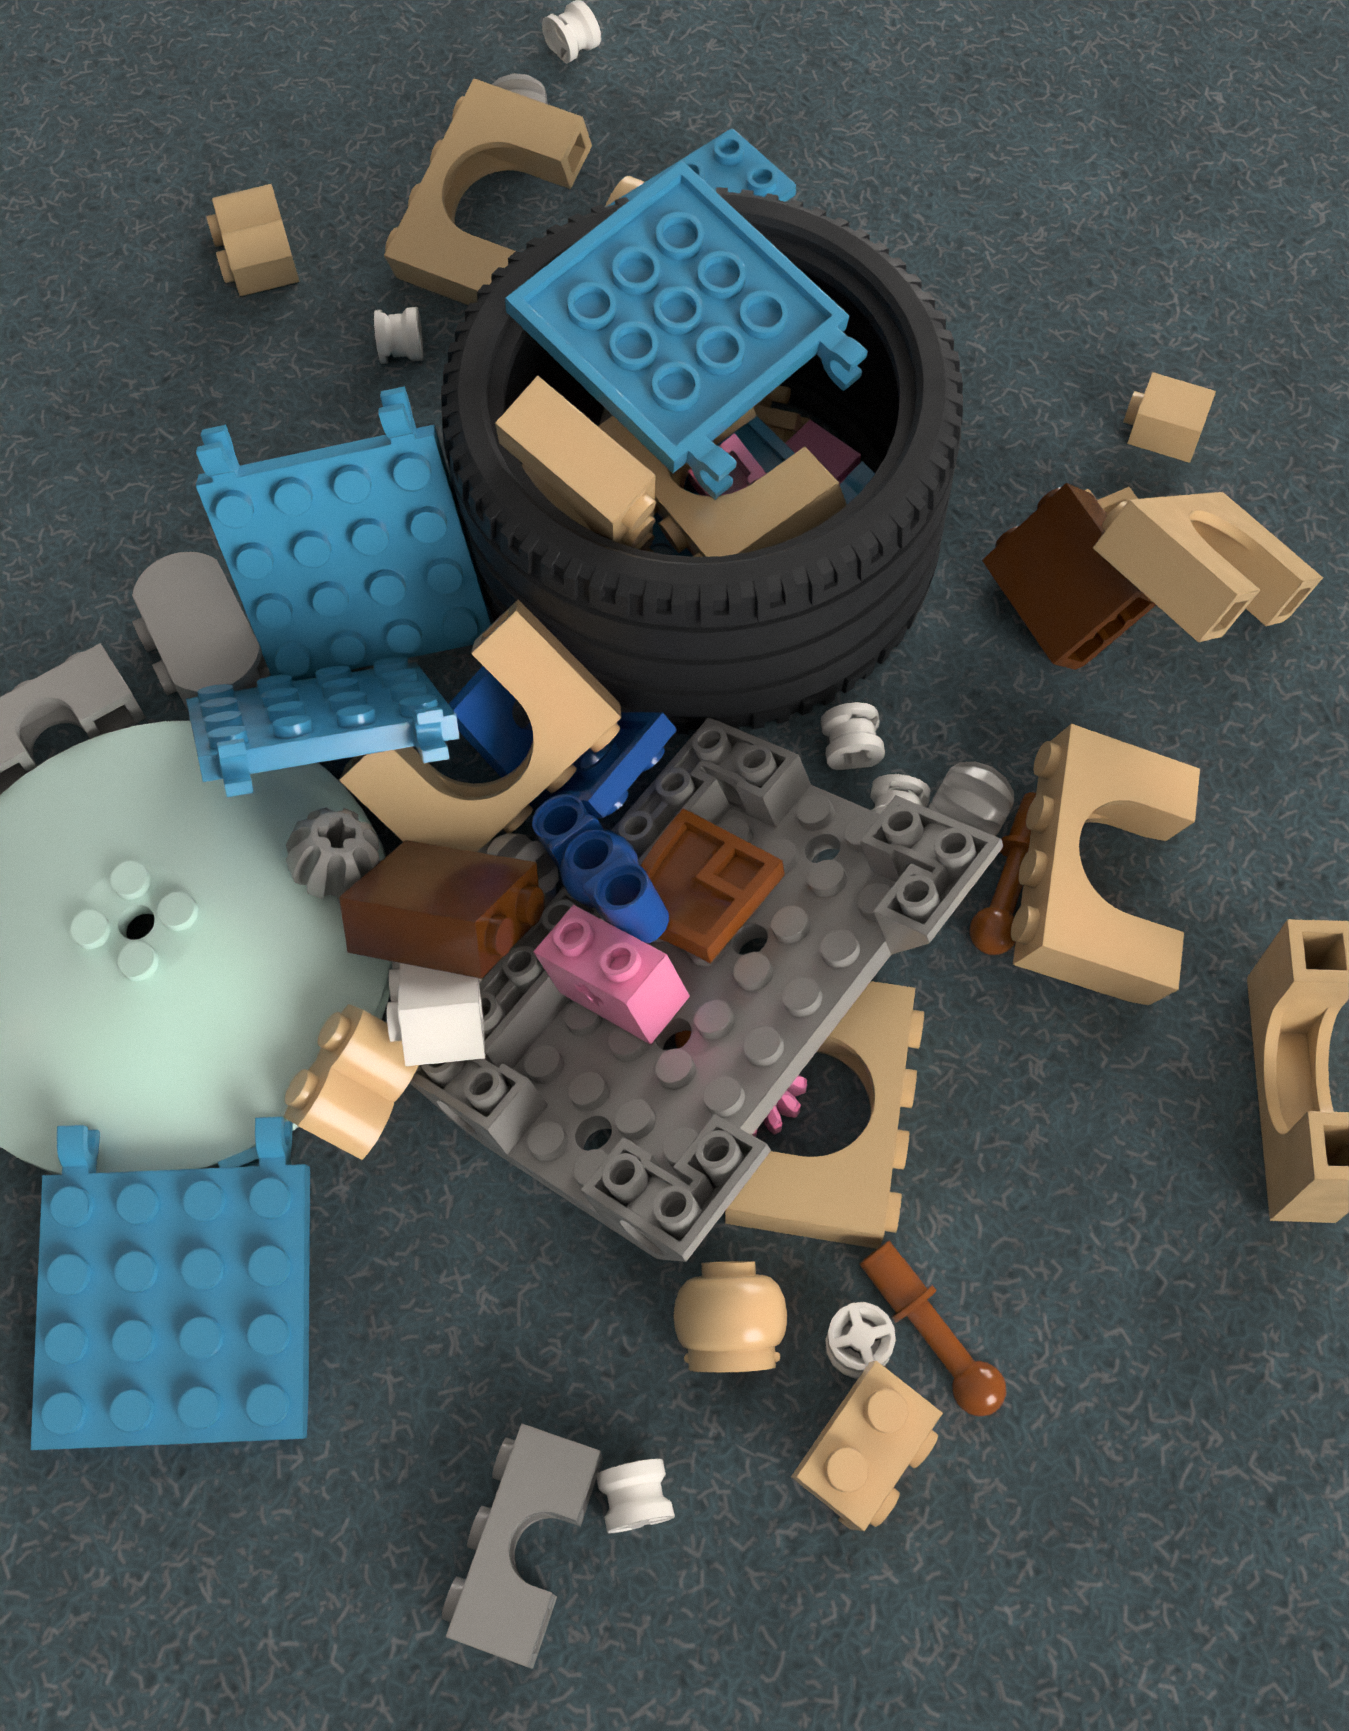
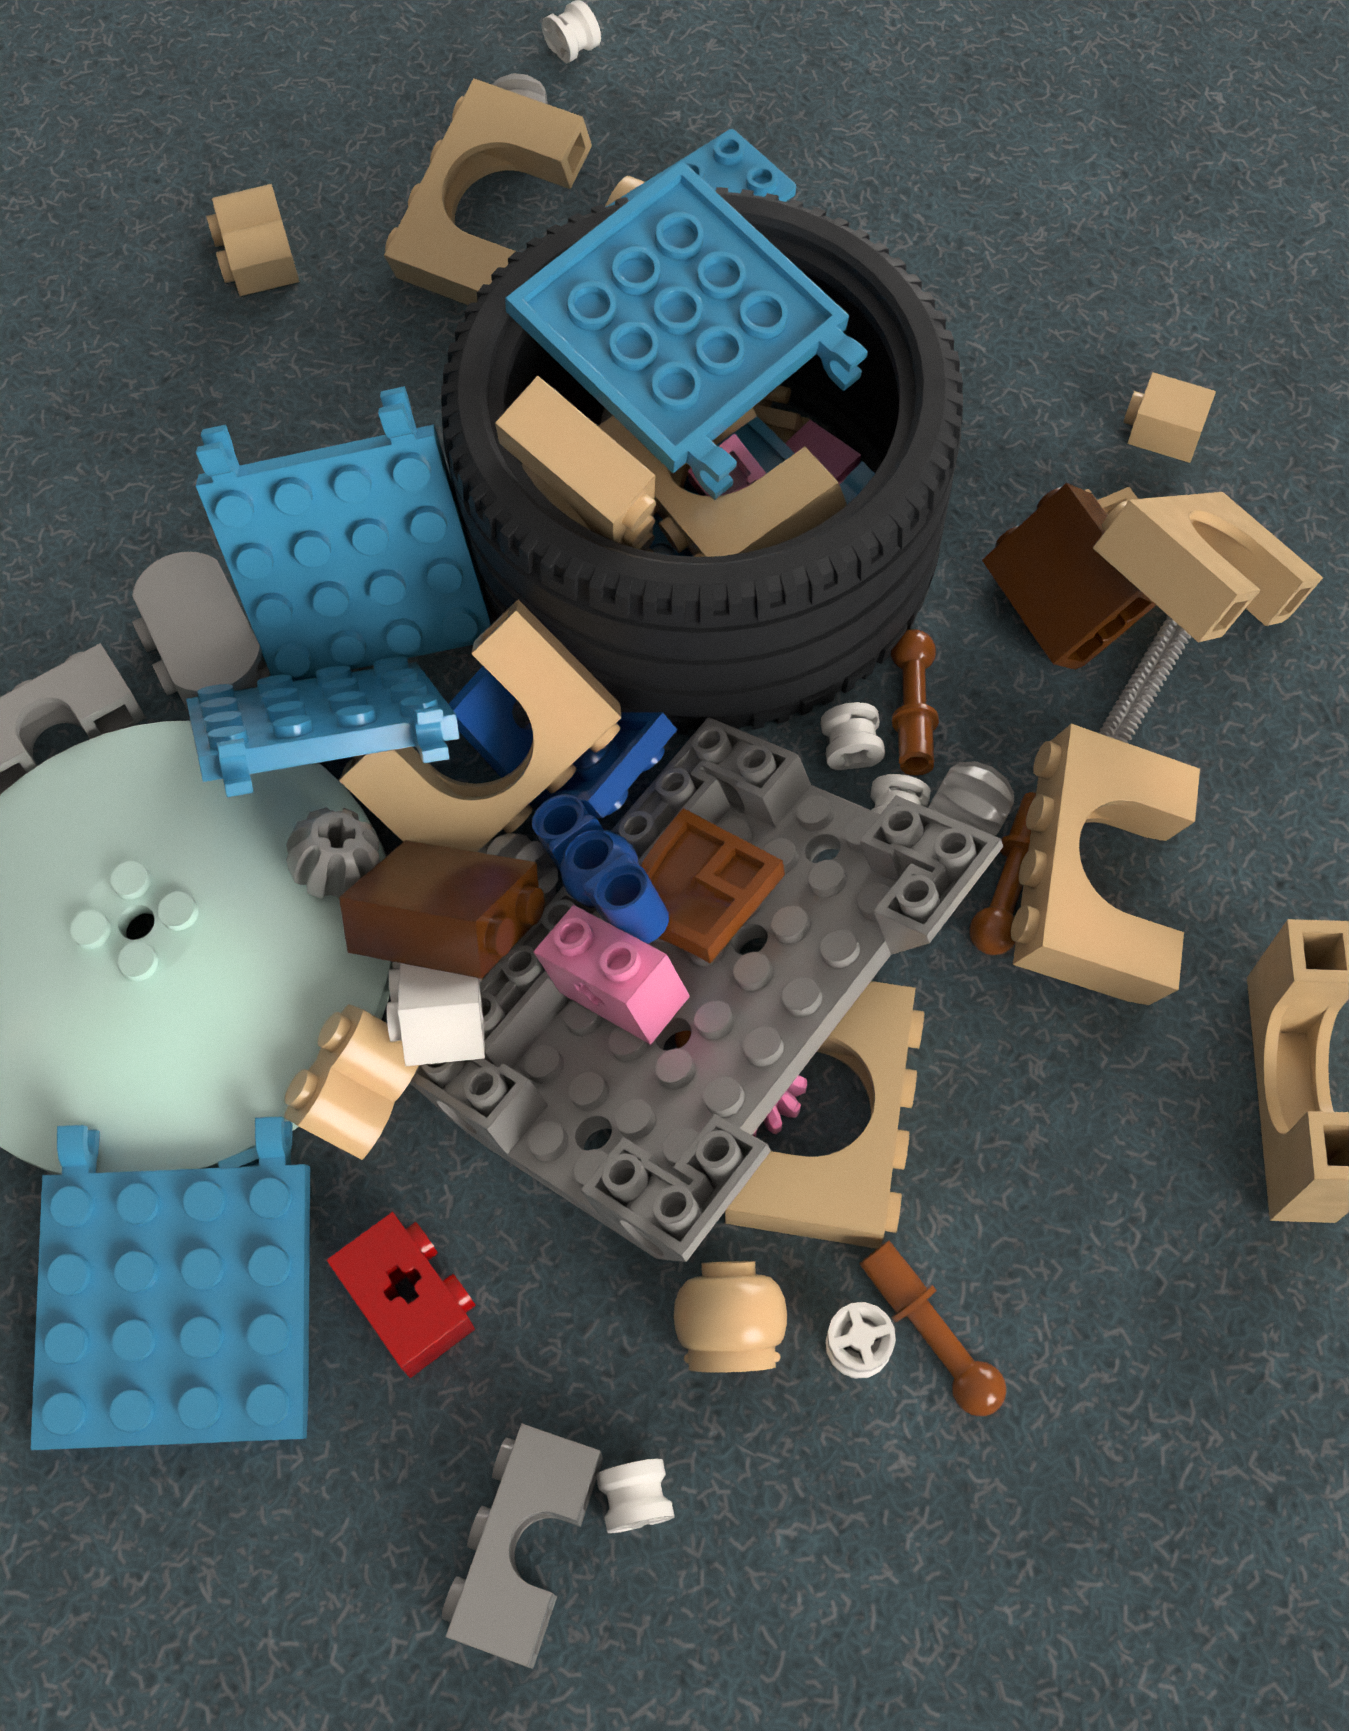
white wheel [374,307,423,364] -> none
tan bracket [791,1361,943,1531] -> none
none -> red brick [326,1212,476,1378]
none -> dark orange pin [891,629,939,775]
none -> light grey axle [1099,616,1191,744]

